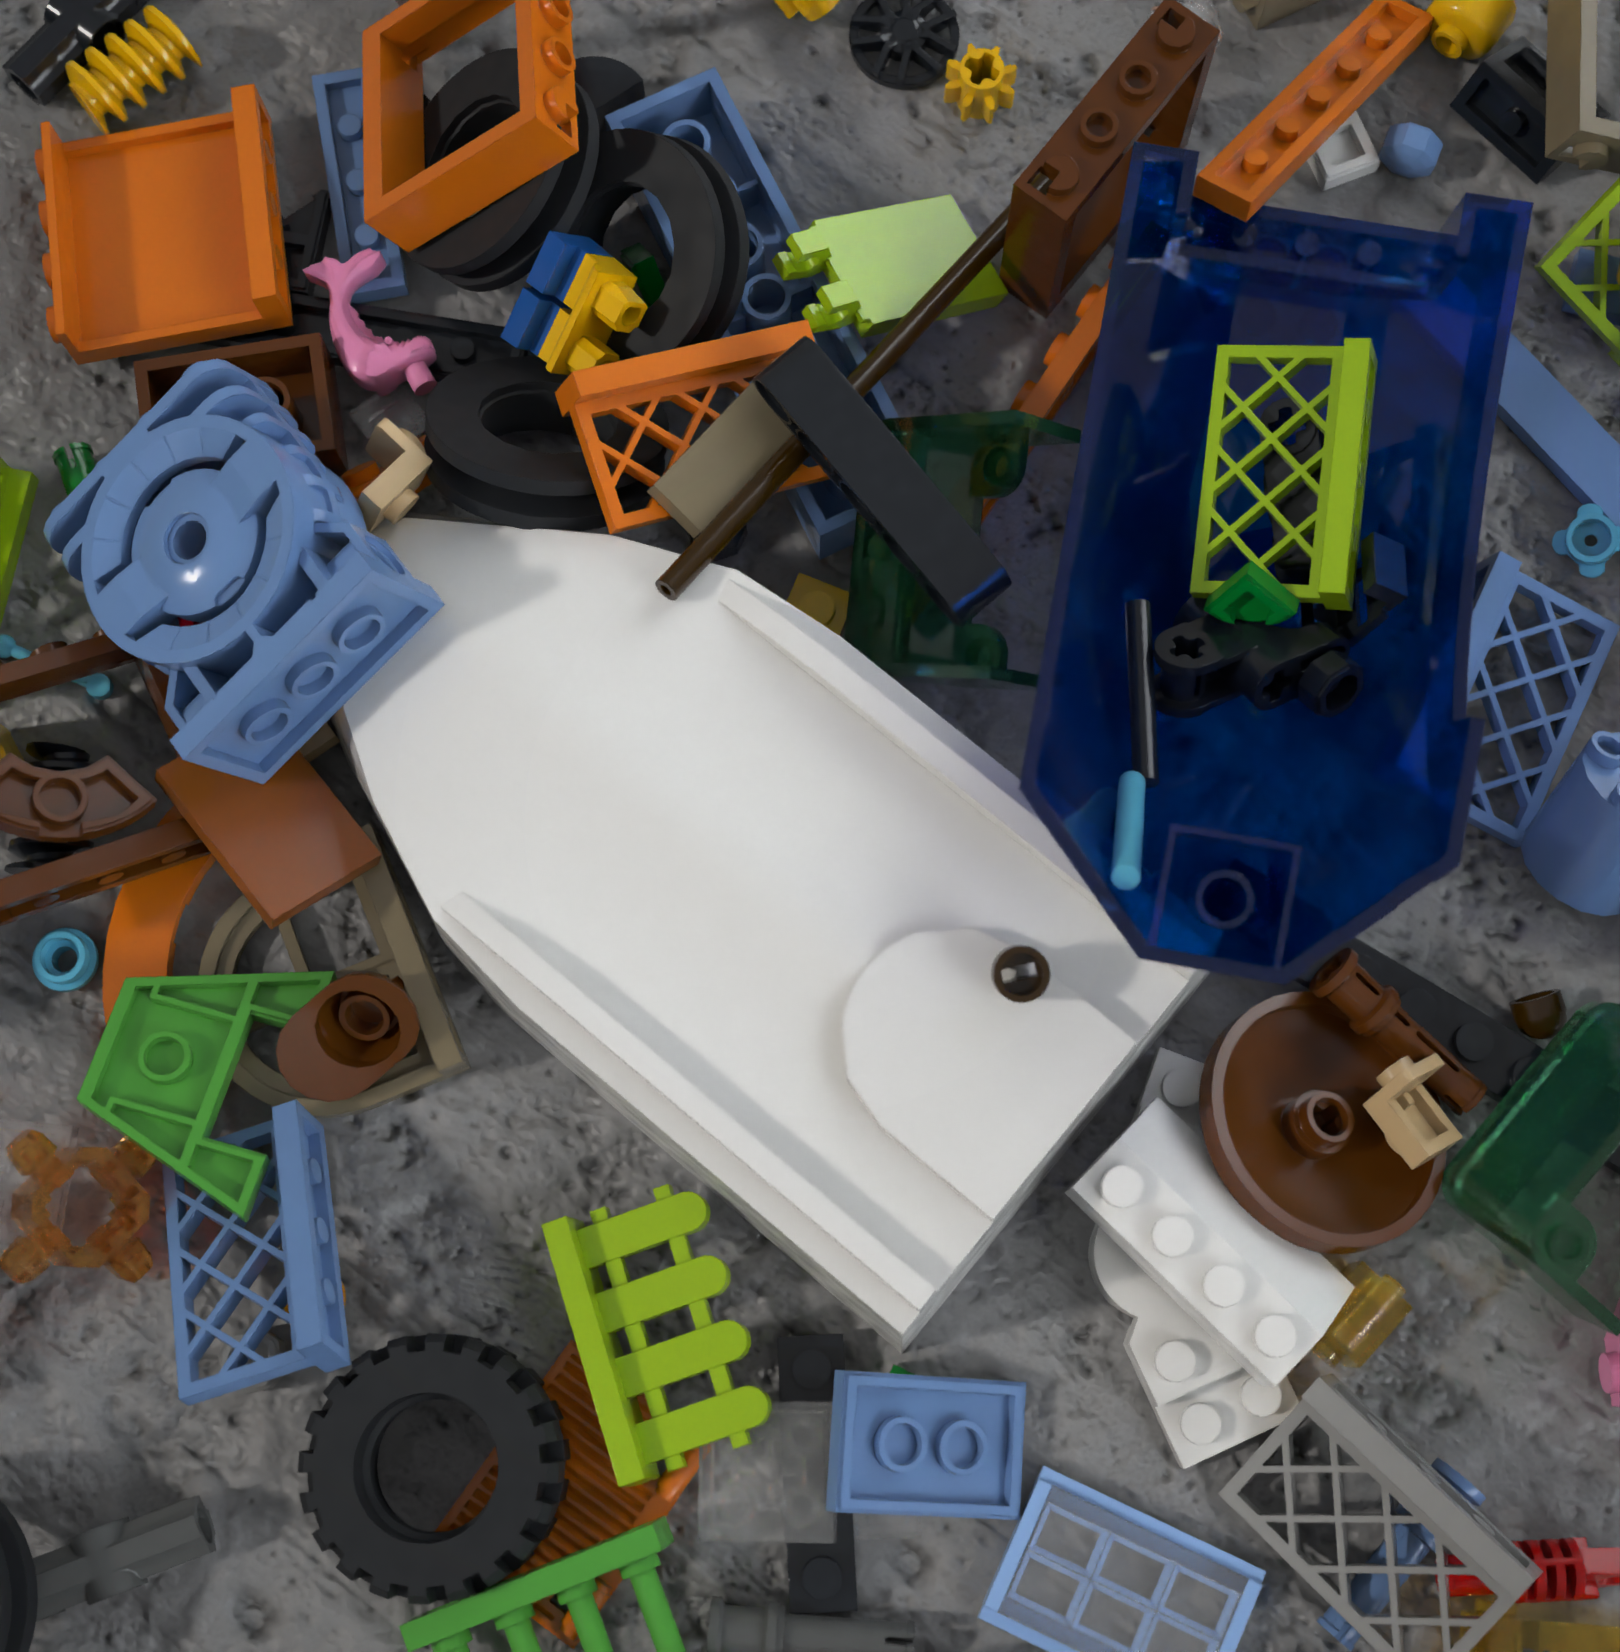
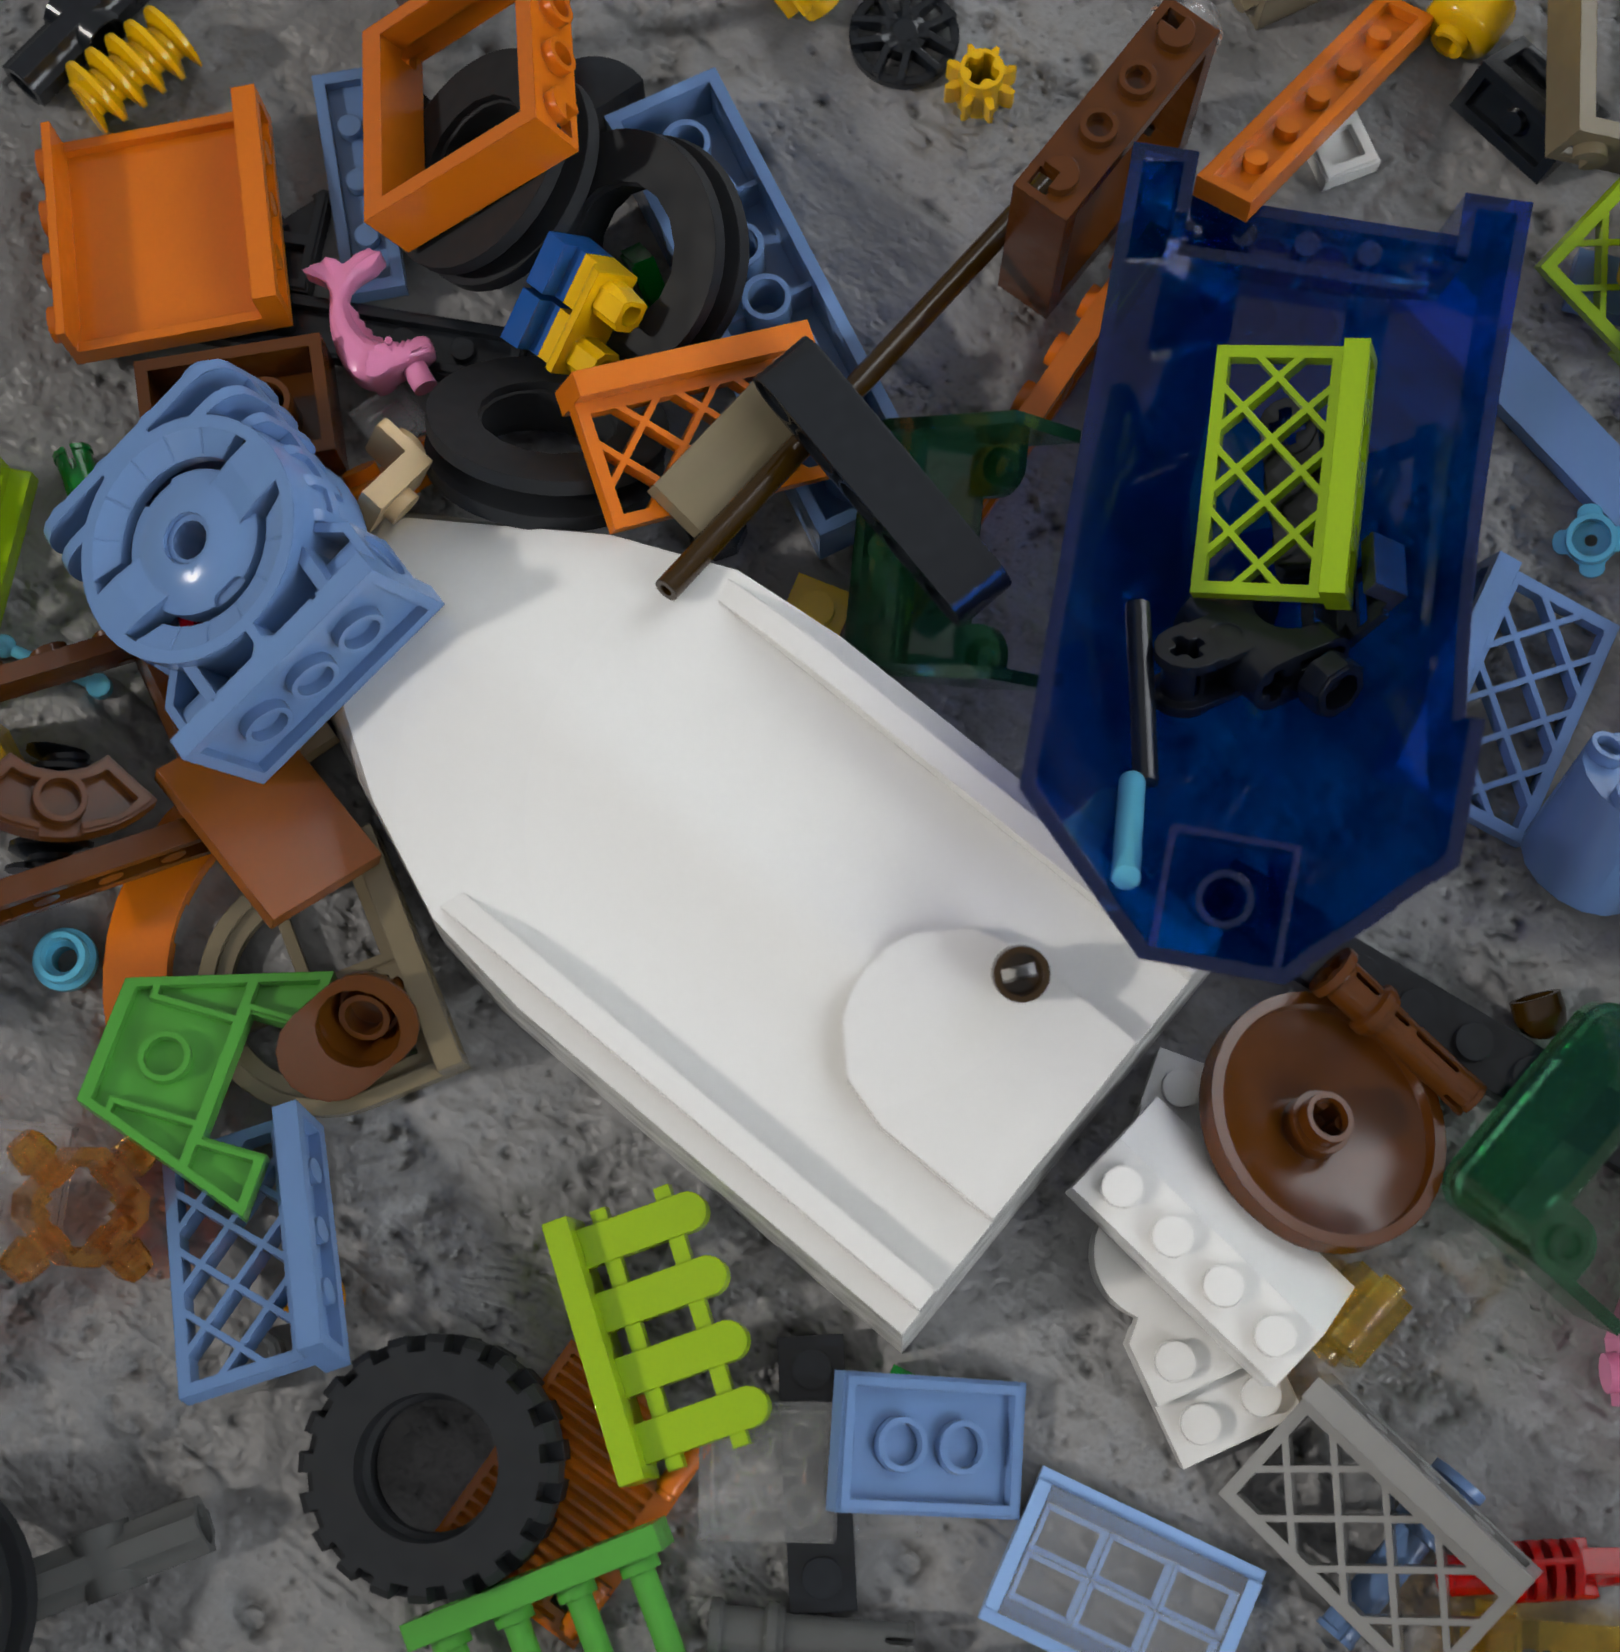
lime tile [772,194,1009,338] -> none
green tile [1203,560,1300,625] -> none
tan bracket [1362,1053,1463,1170] -> none
medium blue tile [1378,122,1443,178] -> none

